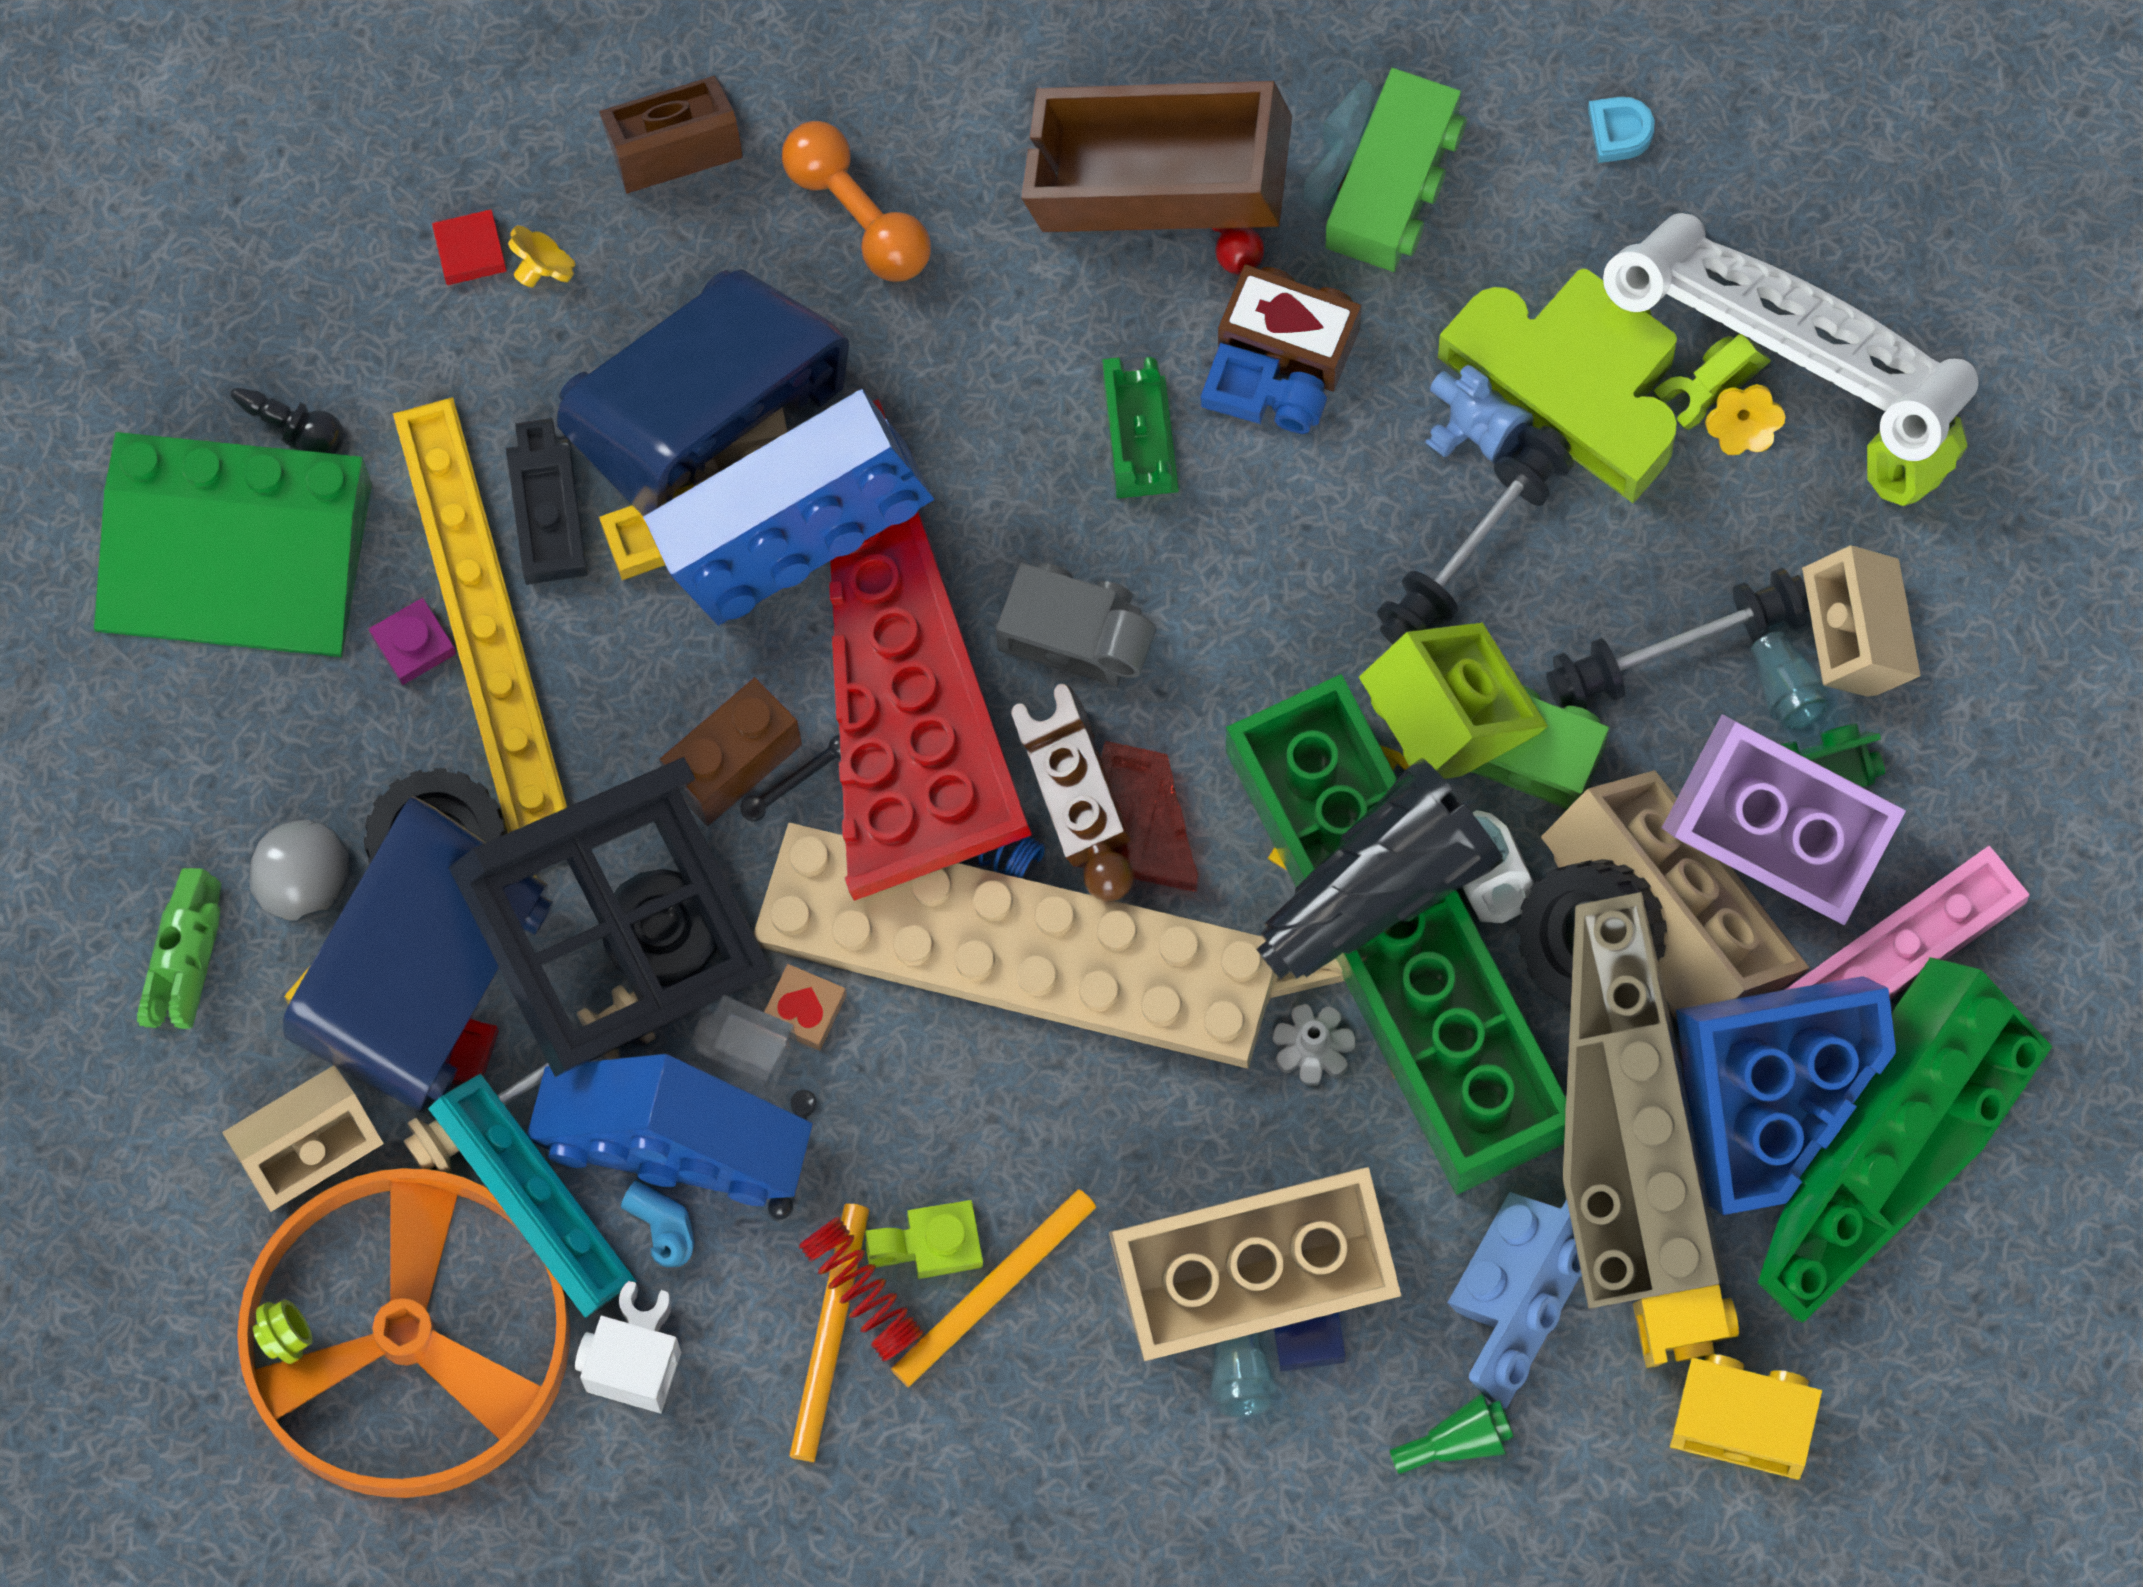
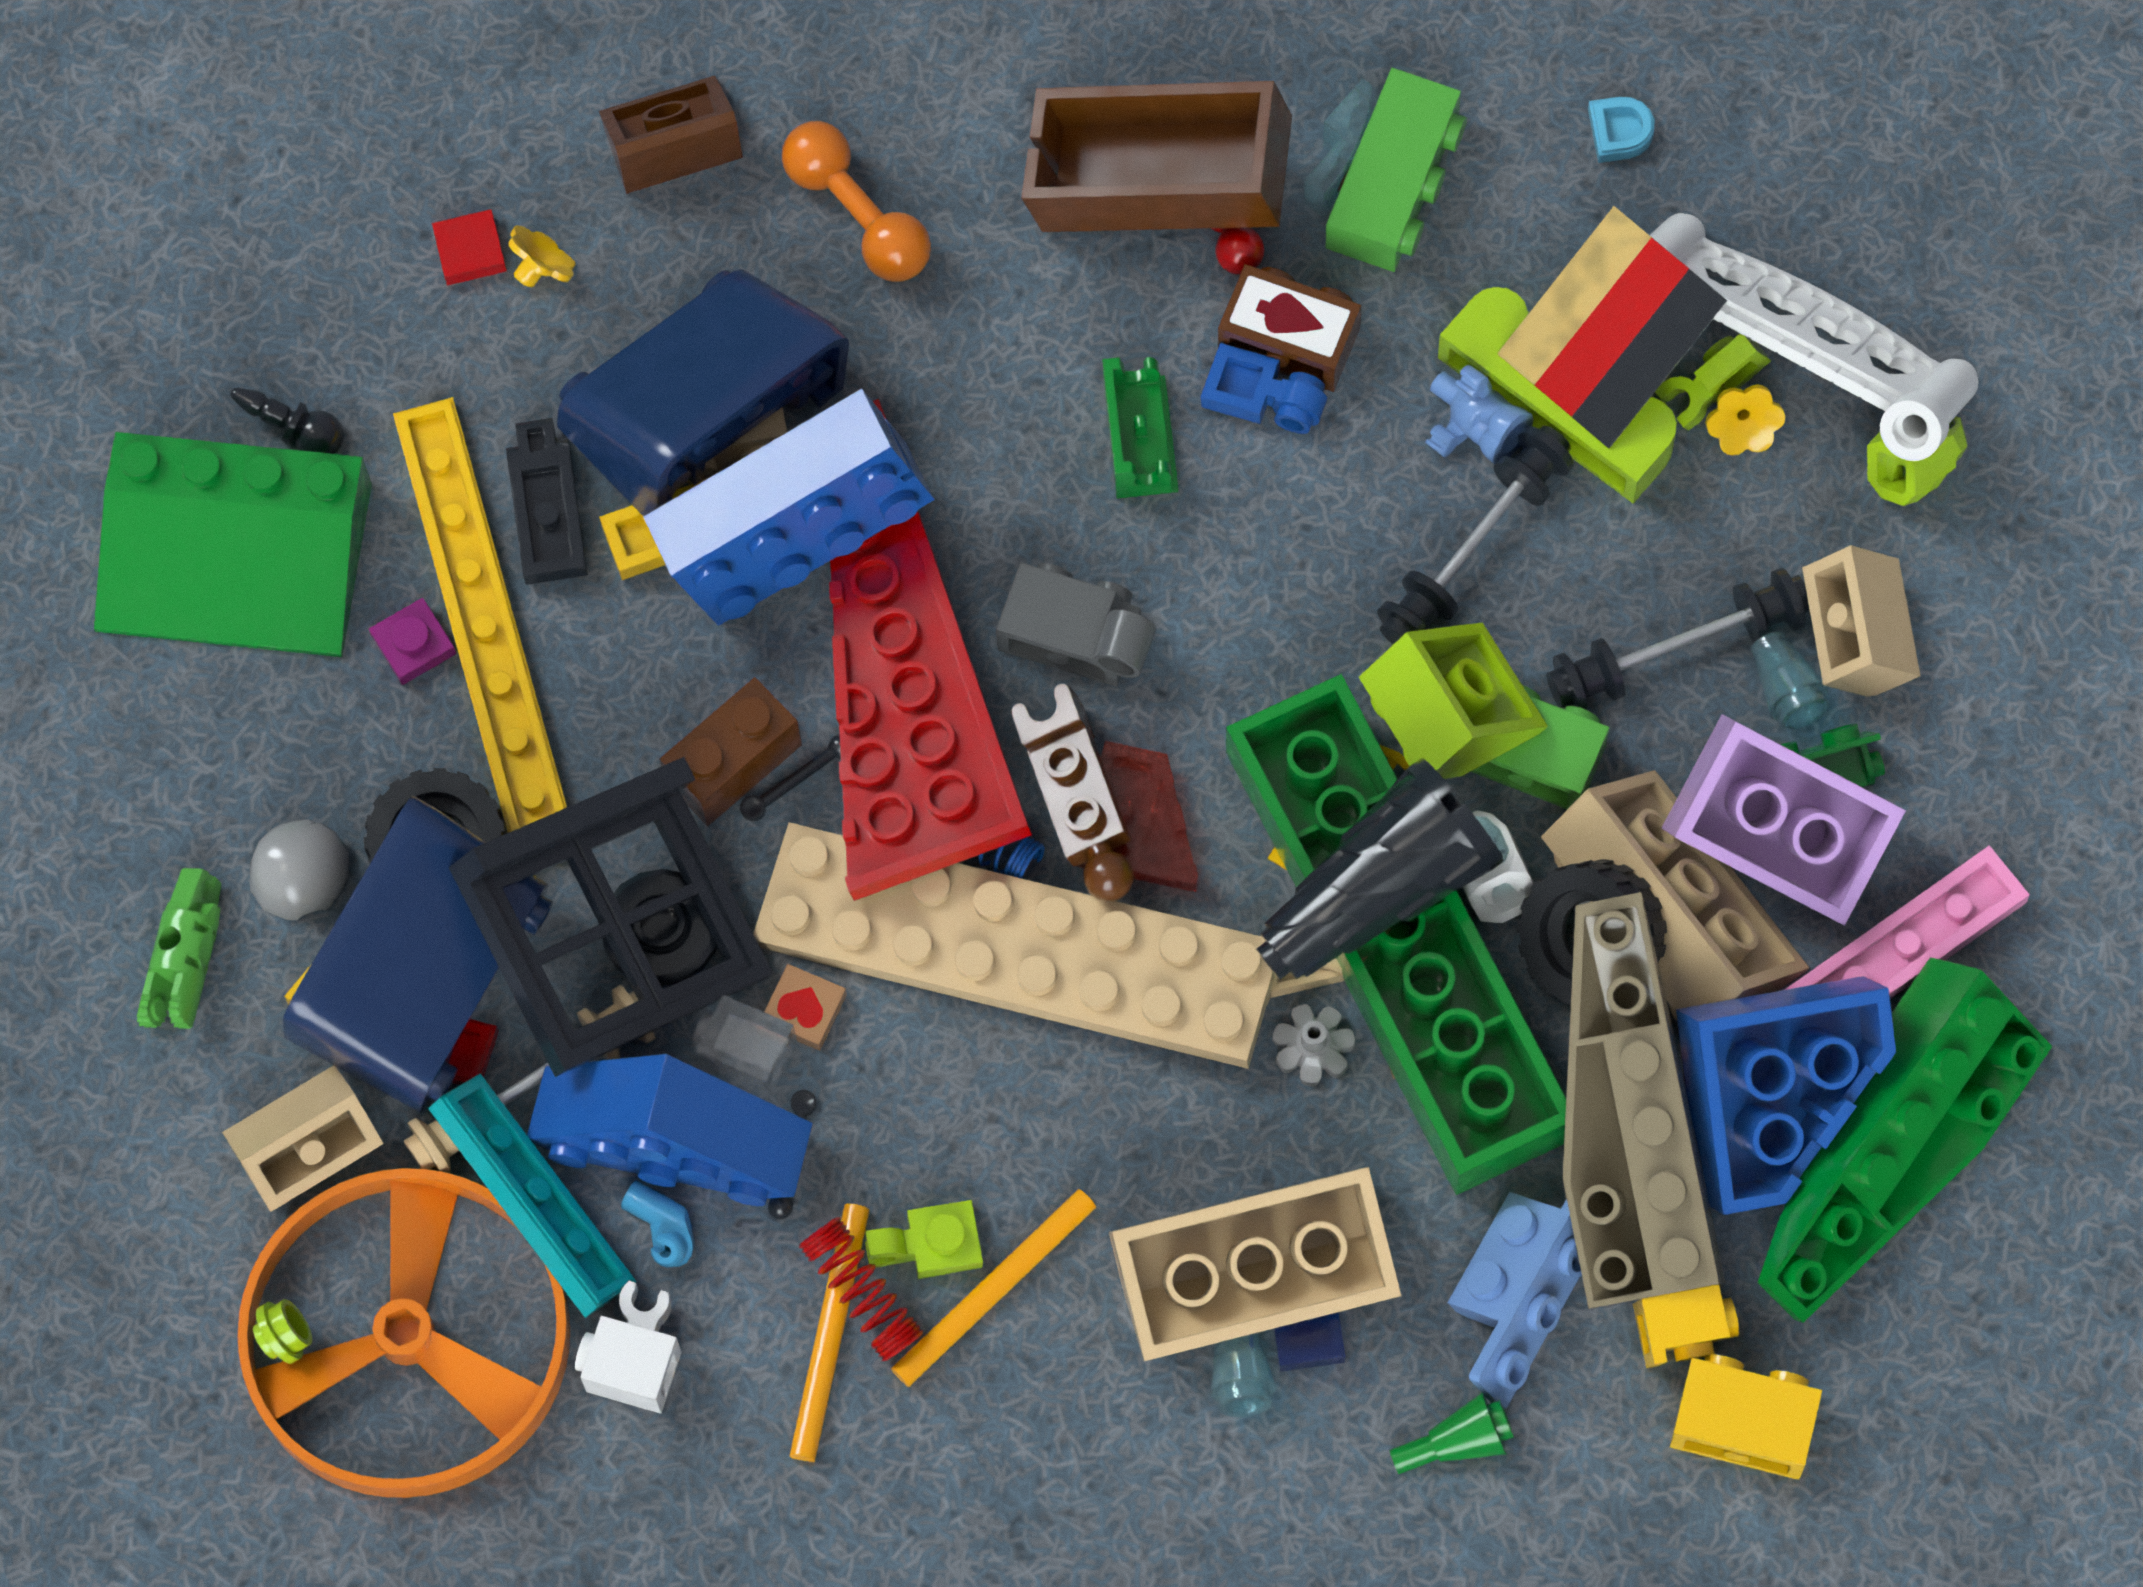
none -> sticker [1497,206,1728,448]

